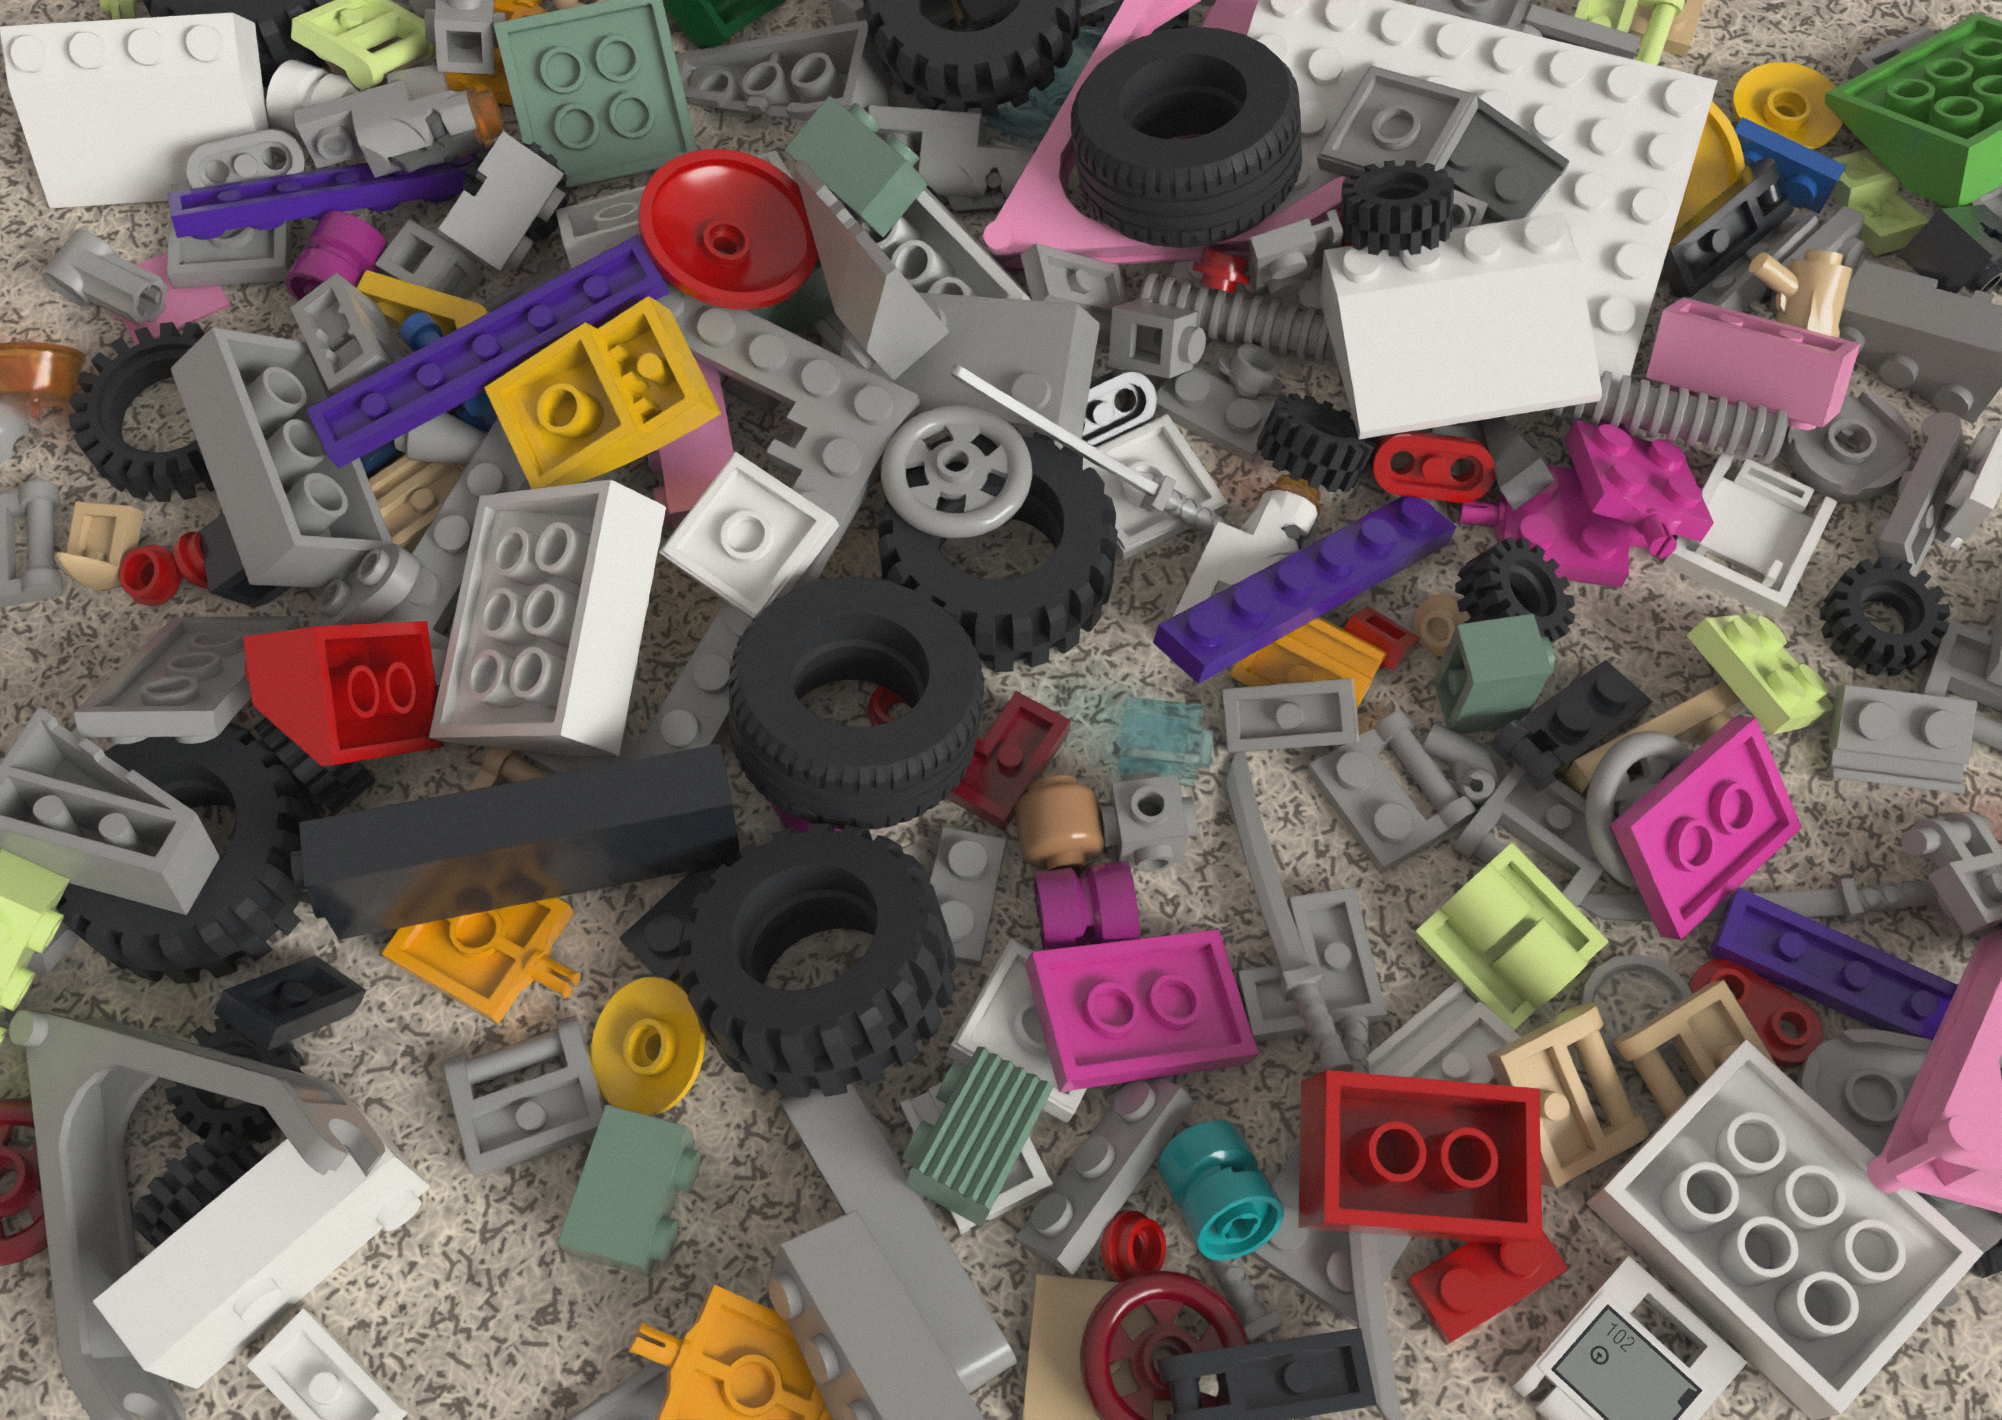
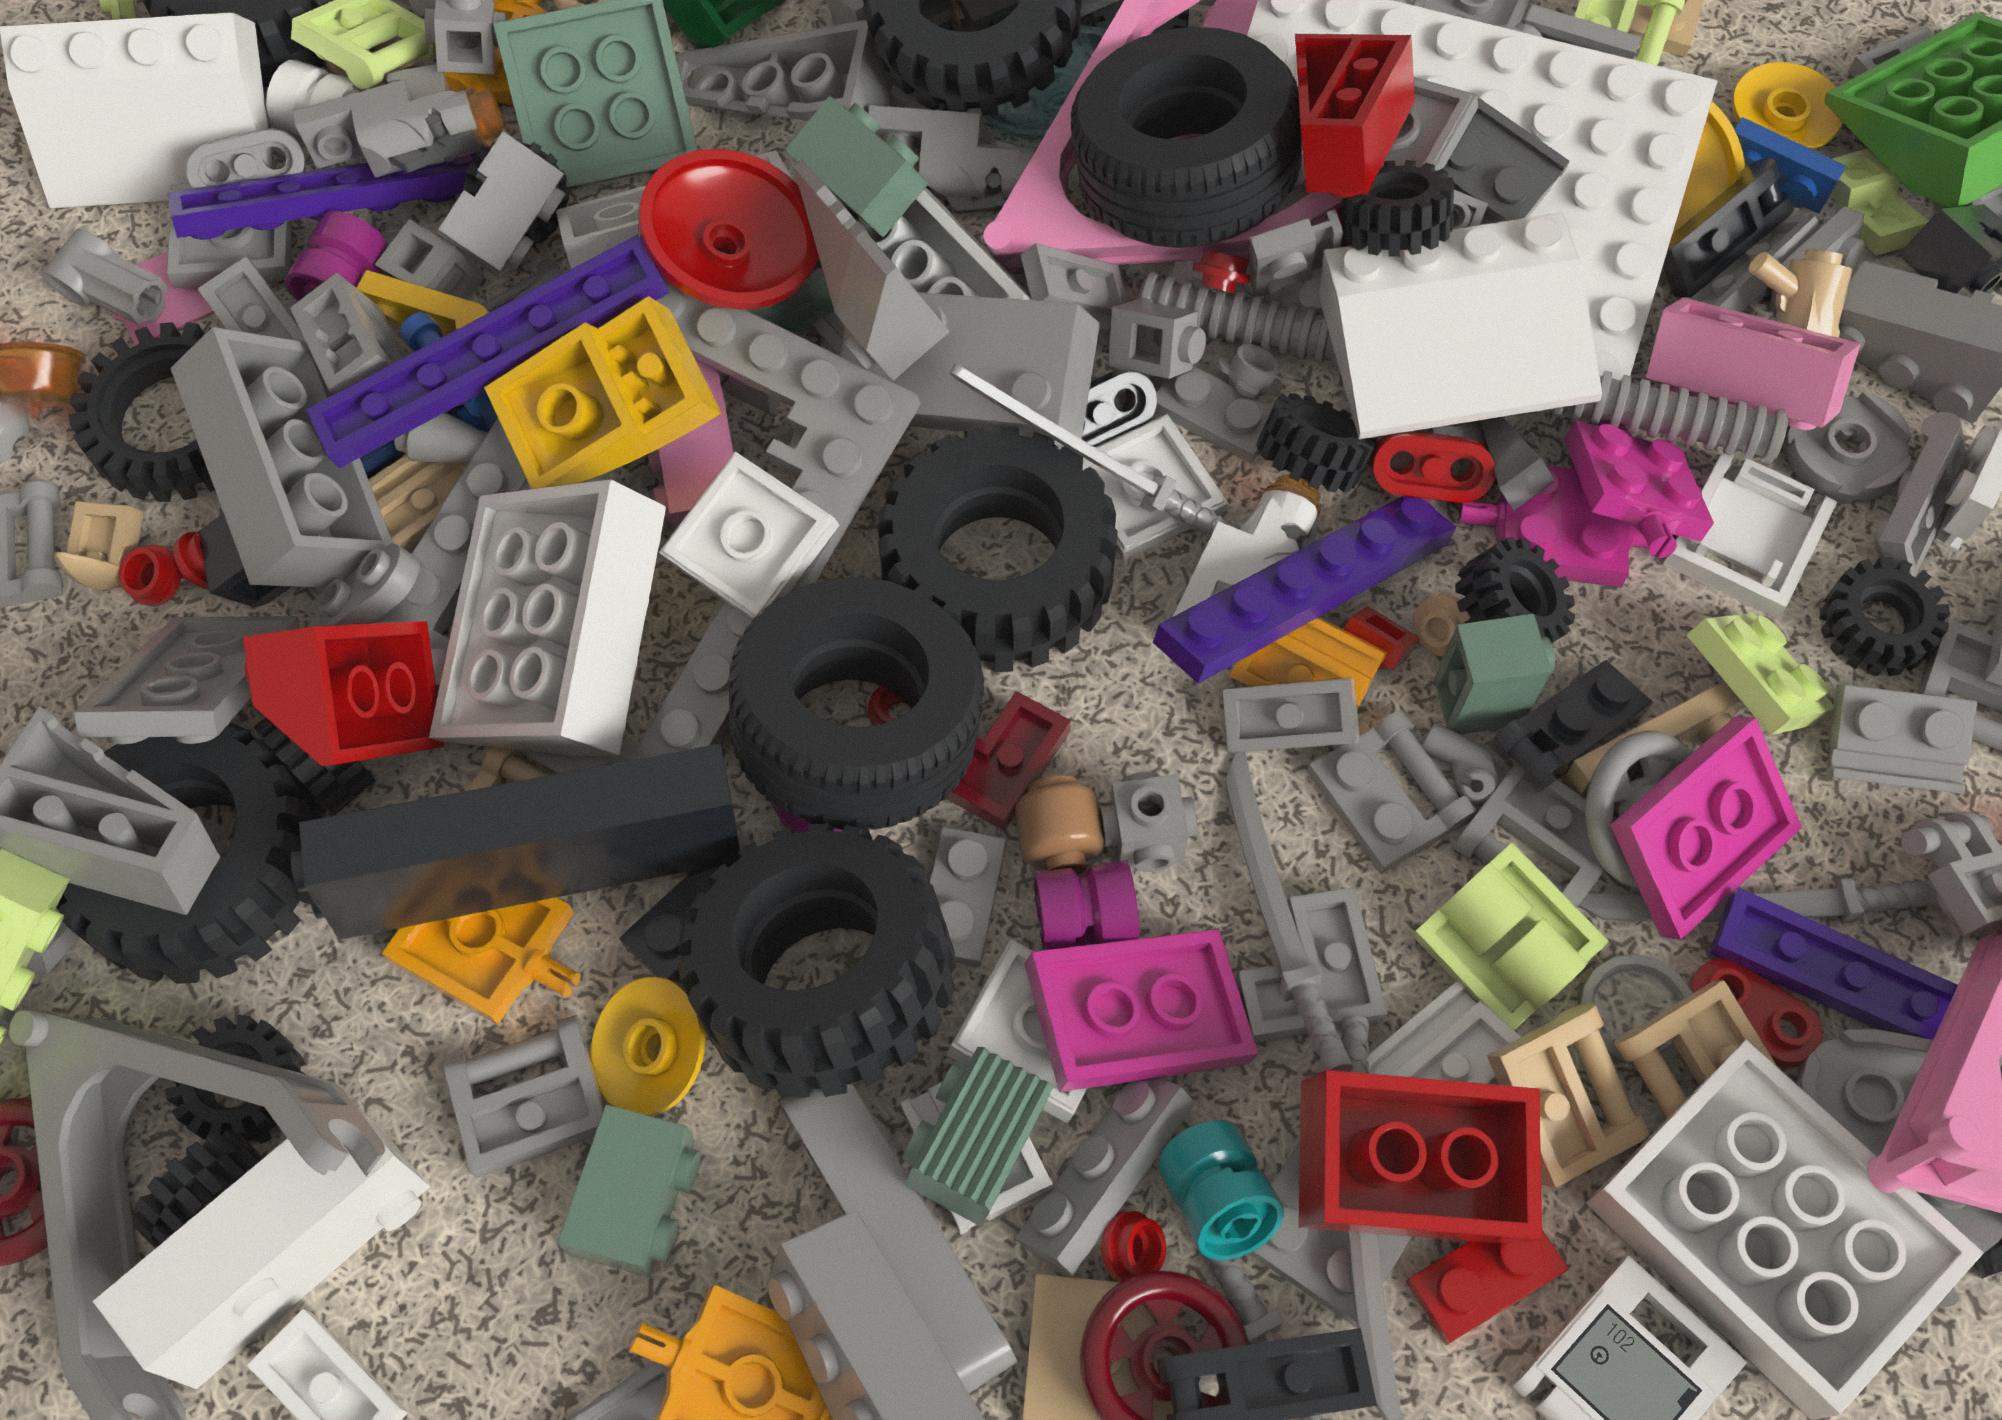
black plate [214,955,367,1051] -> none
light grey plate [881,405,1032,538] -> none
clear light blue brick [1117,696,1214,787] -> none
none -> light grey plate [198,256,306,342]
none -> red wedge [1295,34,1415,198]

